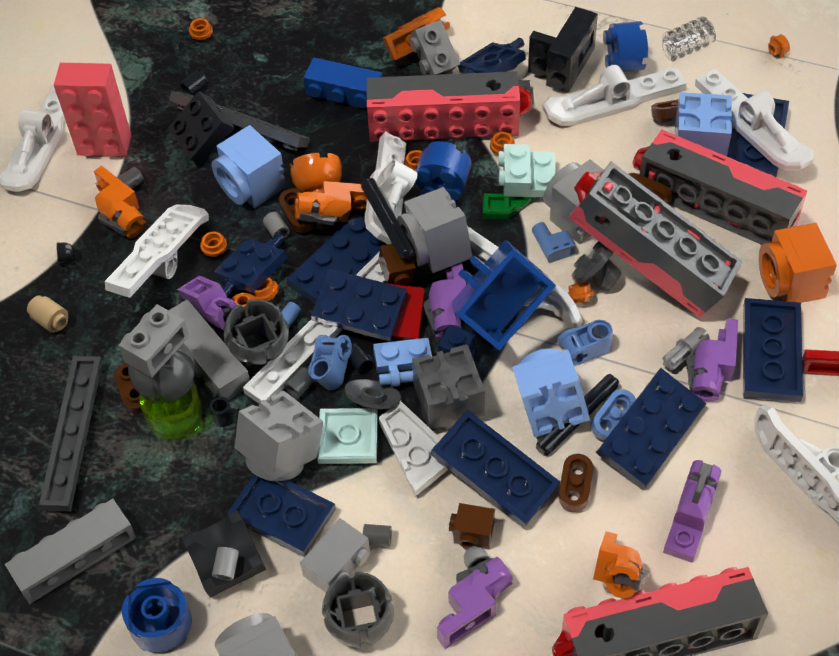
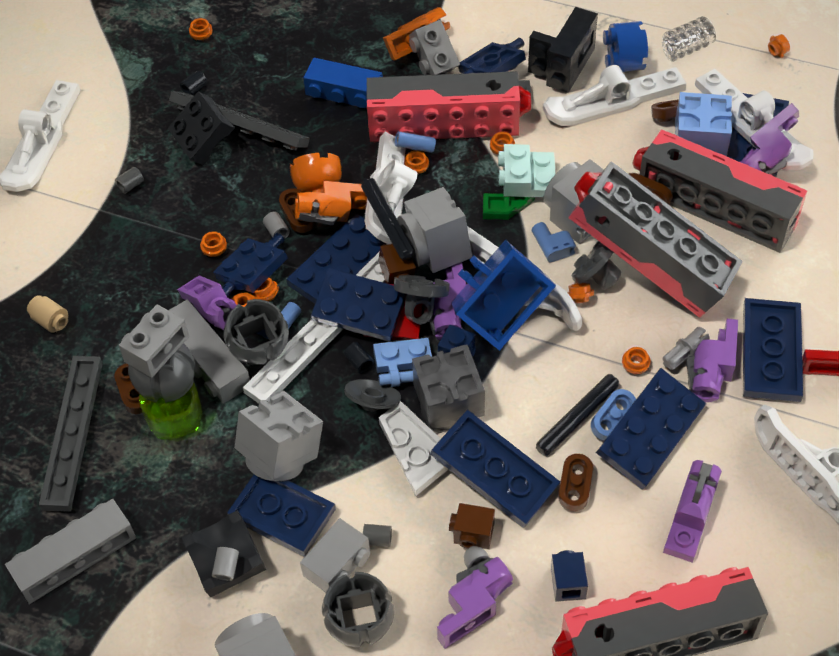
coral brick [54,62,131,157] -> none
black hinge [56,242,76,264] -> none
orange plate [94,165,146,239] -> none
white piece [105,205,209,298] -> none
blue brick [122,578,192,652] -> none
black hinge [210,397,233,427] -> none
light blue piece [212,125,287,208] -> none
dark grey hinge [284,367,315,398] -> none
medium blue piece [308,335,352,390] -> none
light aqua plate [318,408,378,464] -> none
blue brick [415,141,472,201] -> none
light blue piece [512,349,590,438] -> none
medium blue piece [557,320,613,366] -> none
orange plate [593,531,650,599] -> none
orange piece [759,222,837,303] -> none
none -> dark grey tile [394,275,450,324]
none -> medium blue piece [395,131,436,153]
none -> dark blue brick [551,550,588,602]
none -> orange plate [622,347,651,374]
none -> medium lavender plate [740,103,799,175]

